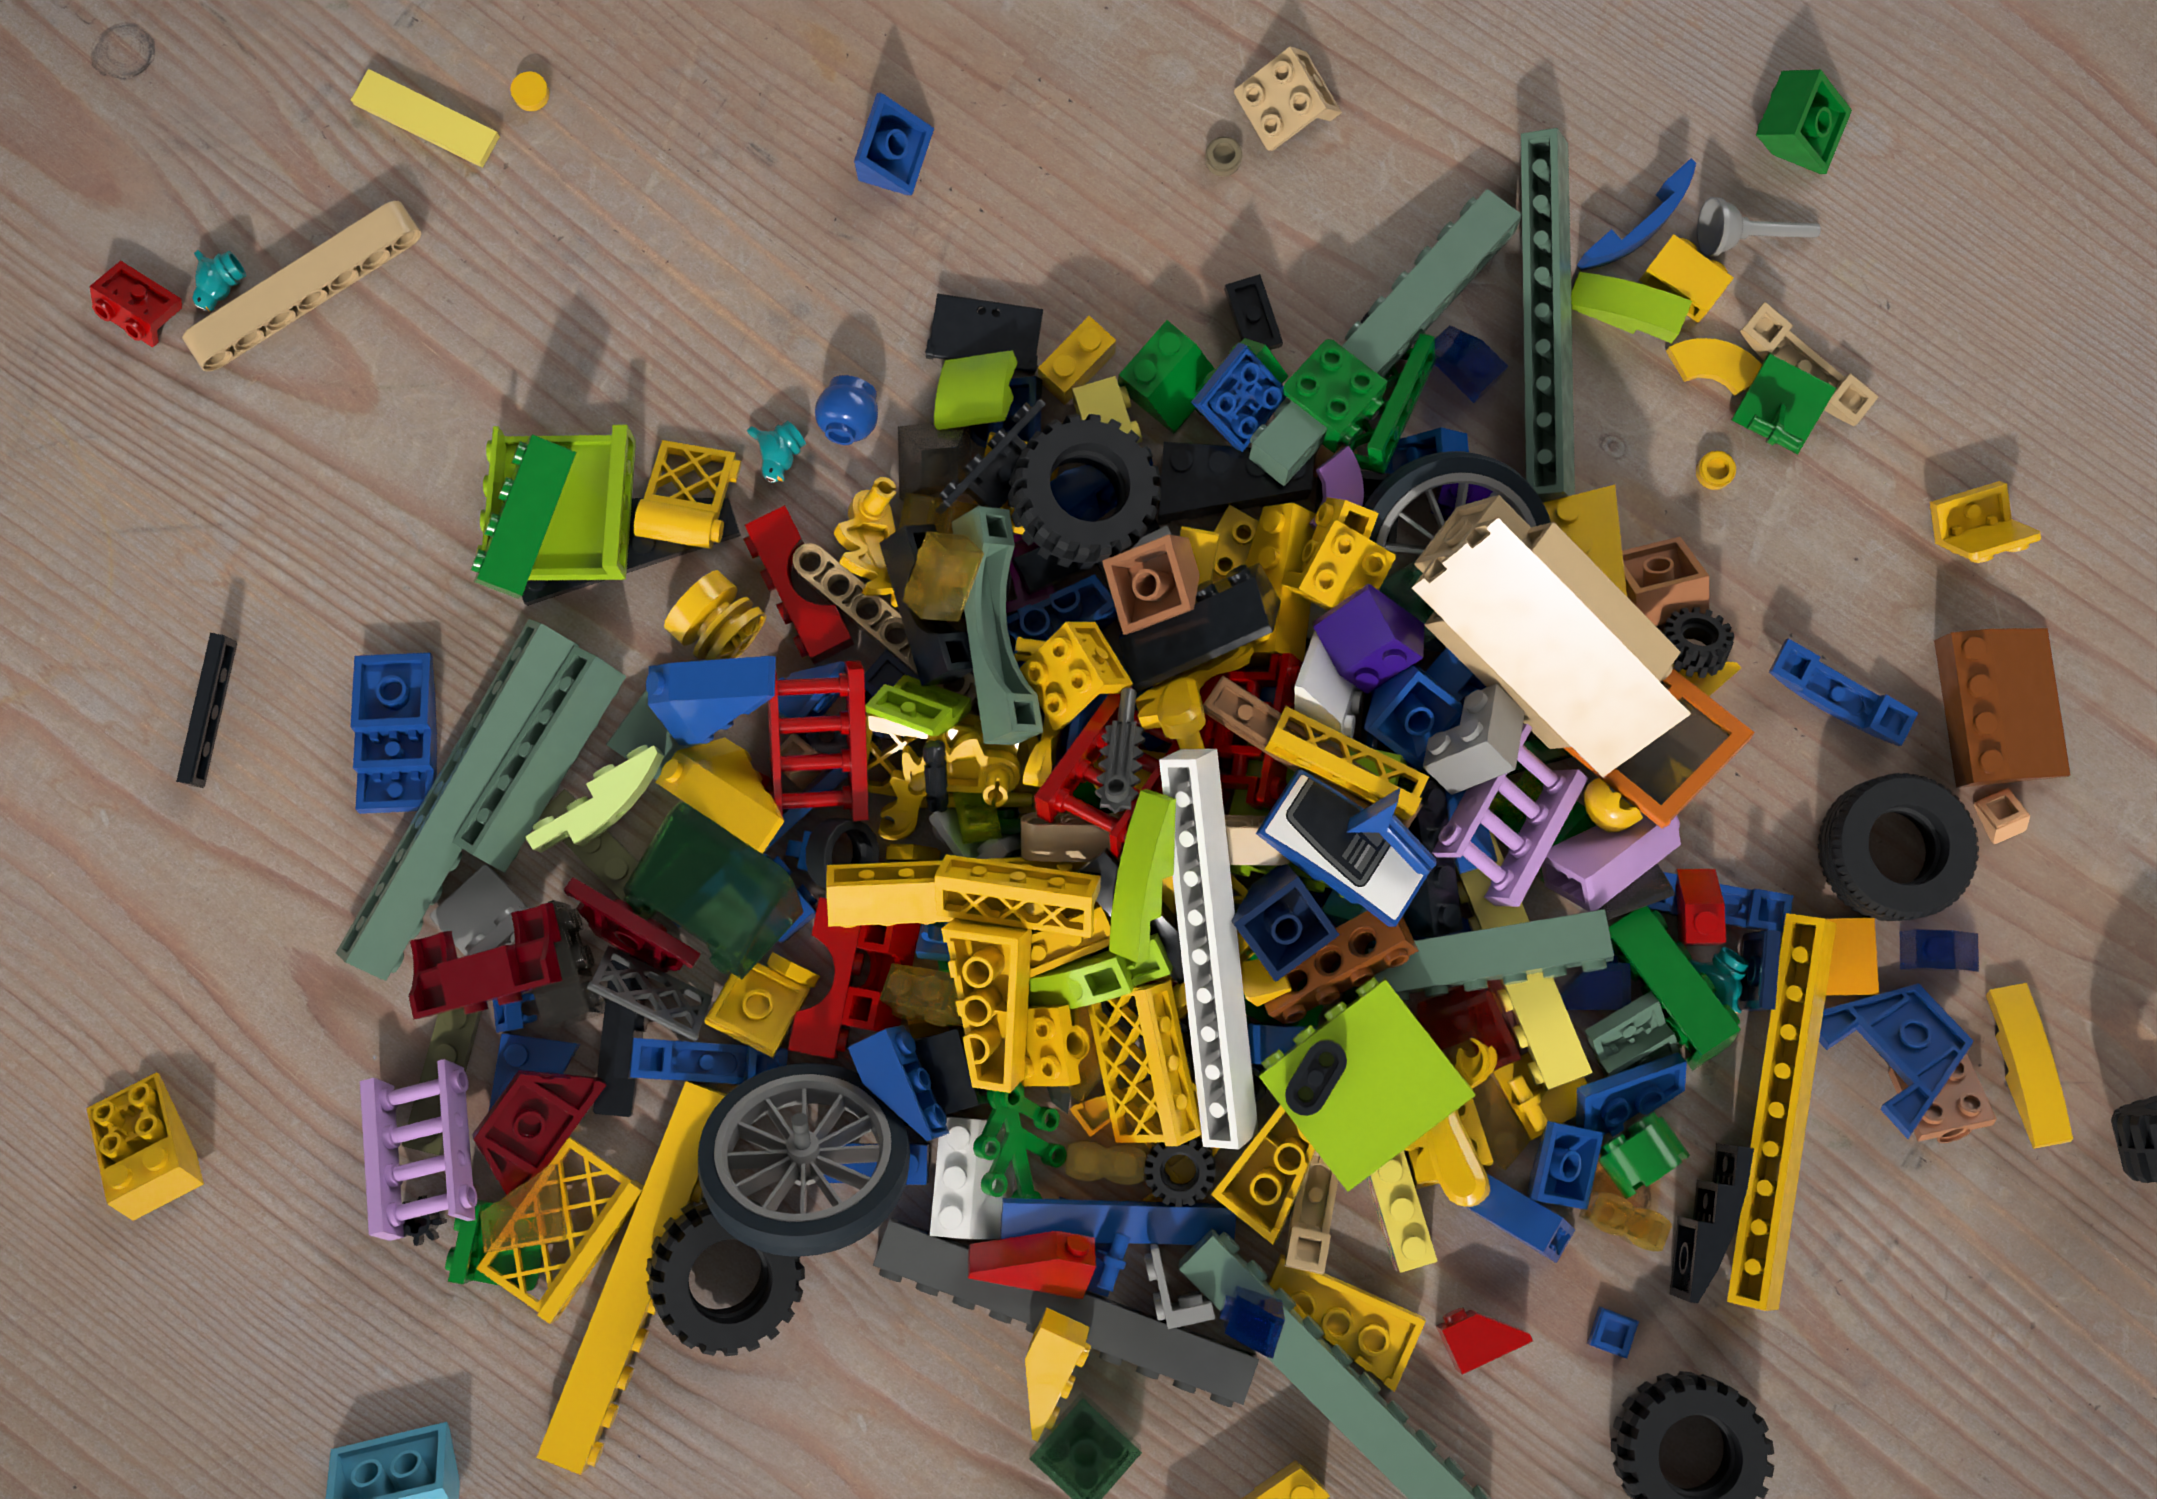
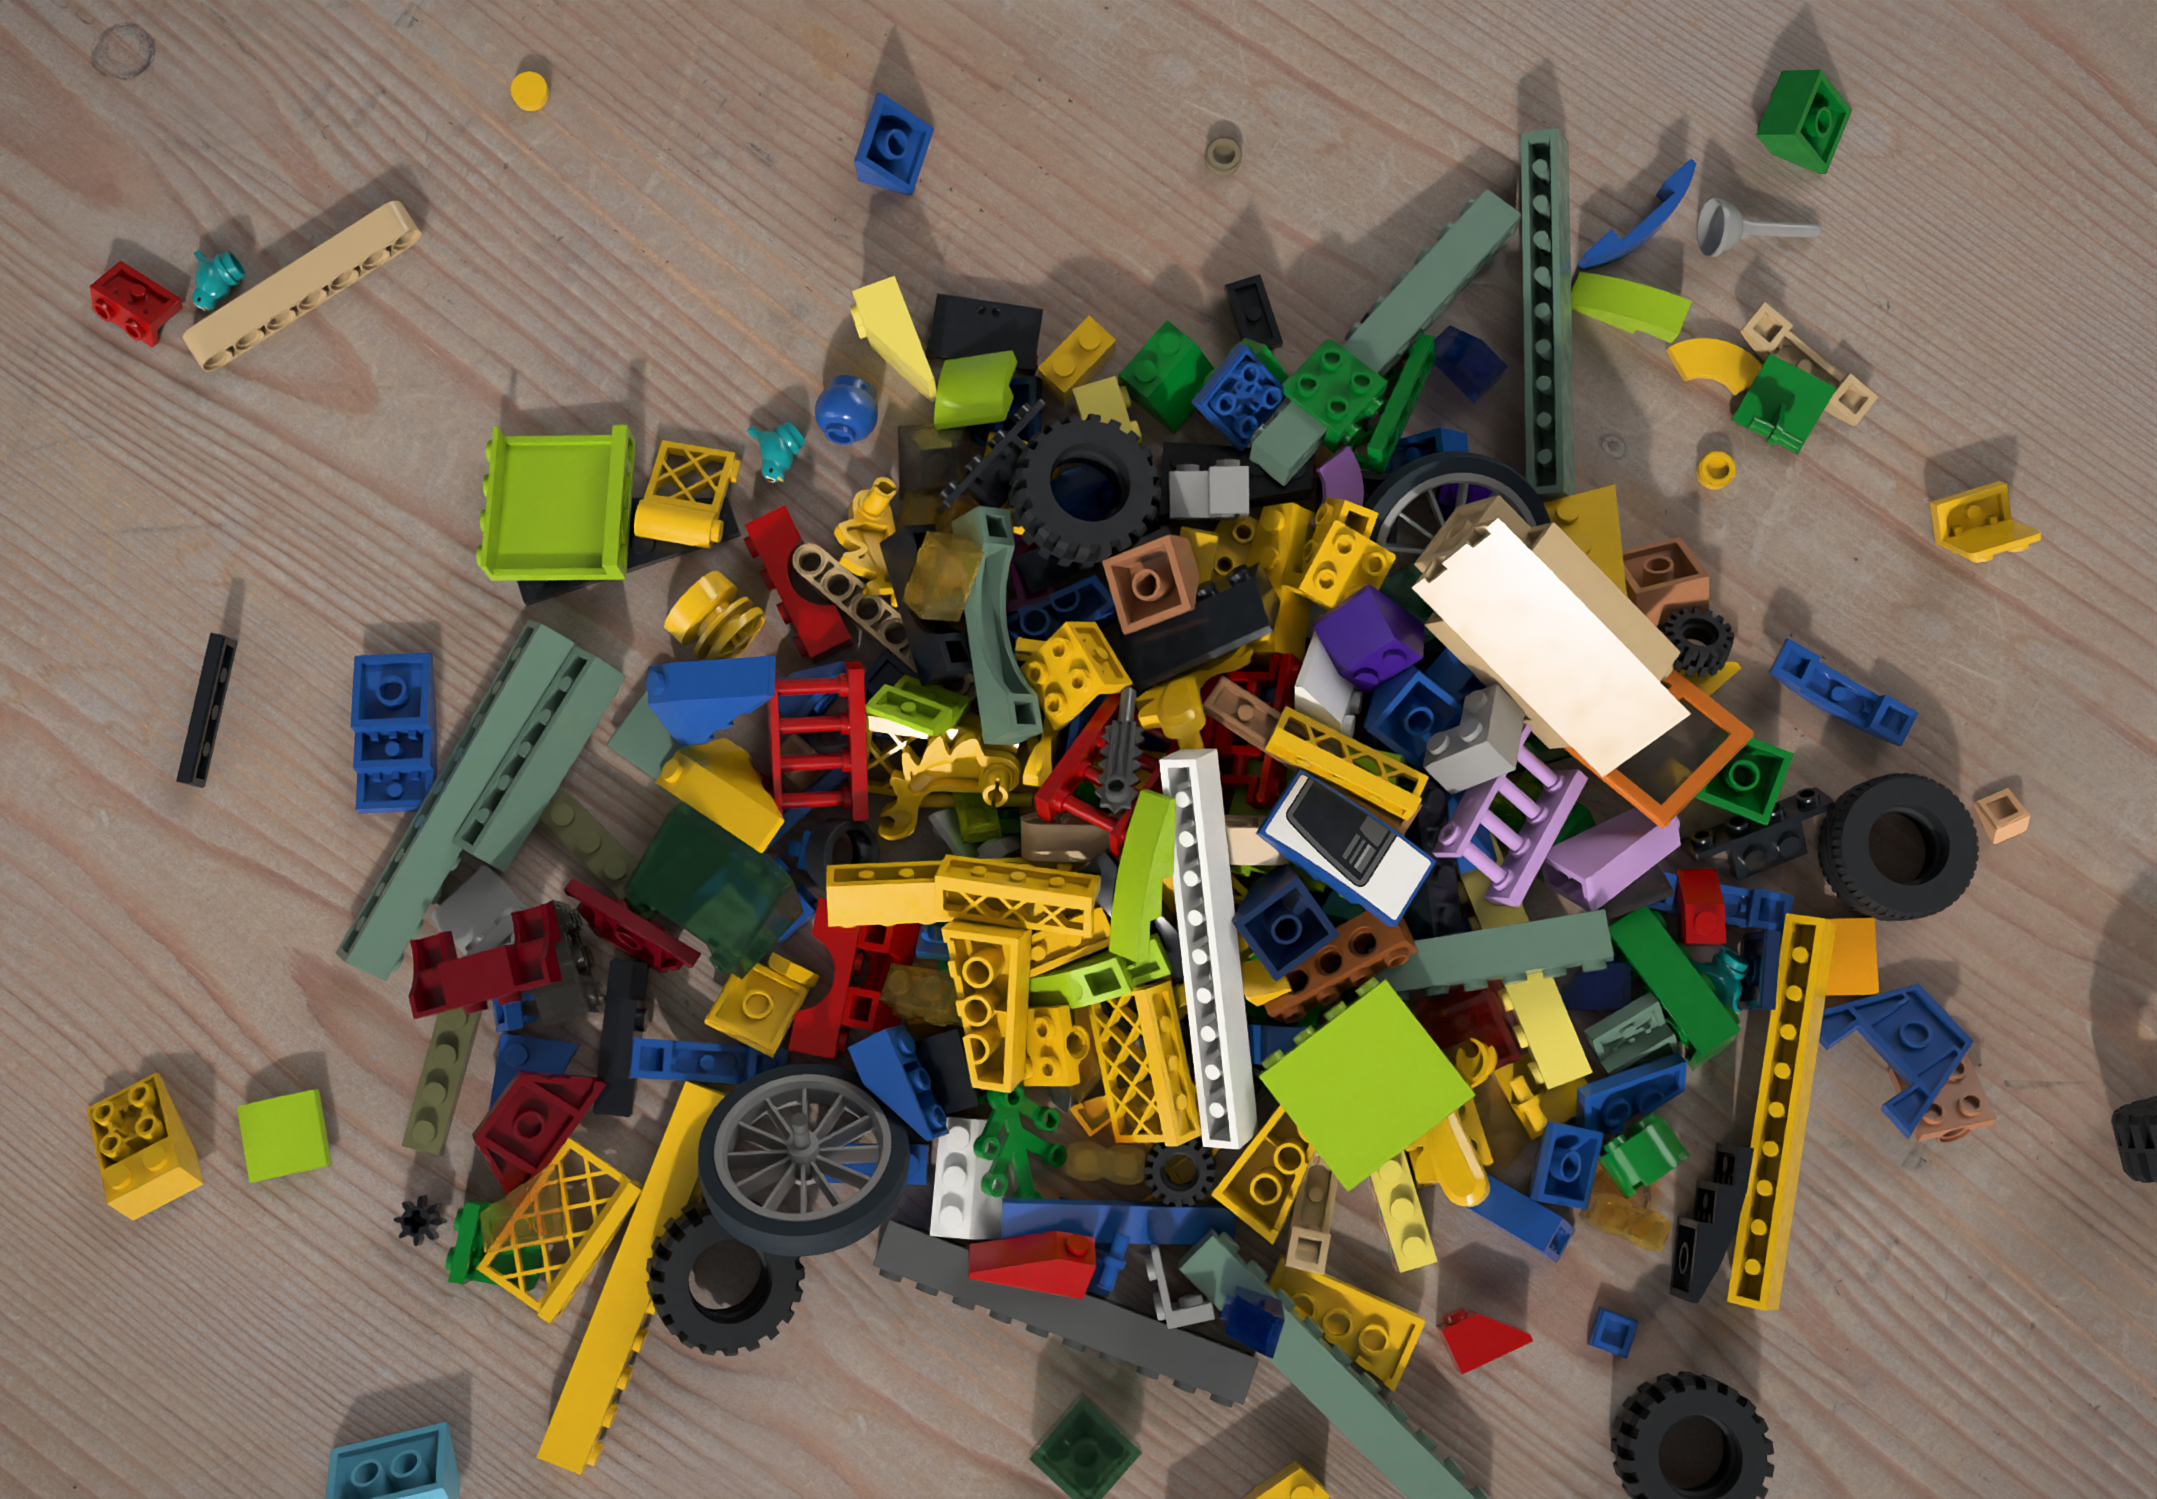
light yellow tile [351,69,500,168] -> none
lavender fence [360,1059,477,1241] -> none
green wedge [470,434,577,599] -> none
yellowish green slope [525,745,664,853] -> none
dark grey window [587,945,712,1041] -> none
yellow tile [886,844,940,862] -> none
black axle [923,740,949,813] -> none
yellow slope [1025,1307,1092,1442] -> none
tan bracket [1234,46,1342,151] -> none
black plate [1285,1039,1347,1116] -> none
blue piece [1347,787,1437,875] -> none
yellow hair [1584,778,1643,833] -> none
yellow brick [1639,234,1734,323] -> none
clear blue slope [1899,929,1979,972] -> none
dark orange slope [1934,628,2071,788] -> none
yellow slope [1985,983,2073,1149] -> none
none -> lime slope [237,1089,332,1183]
none -> light yellow slope [849,276,937,403]
none -> light grey brick [1168,459,1249,521]
none -> black bracket [1680,787,1835,880]
none -> green slope [1694,728,1794,825]

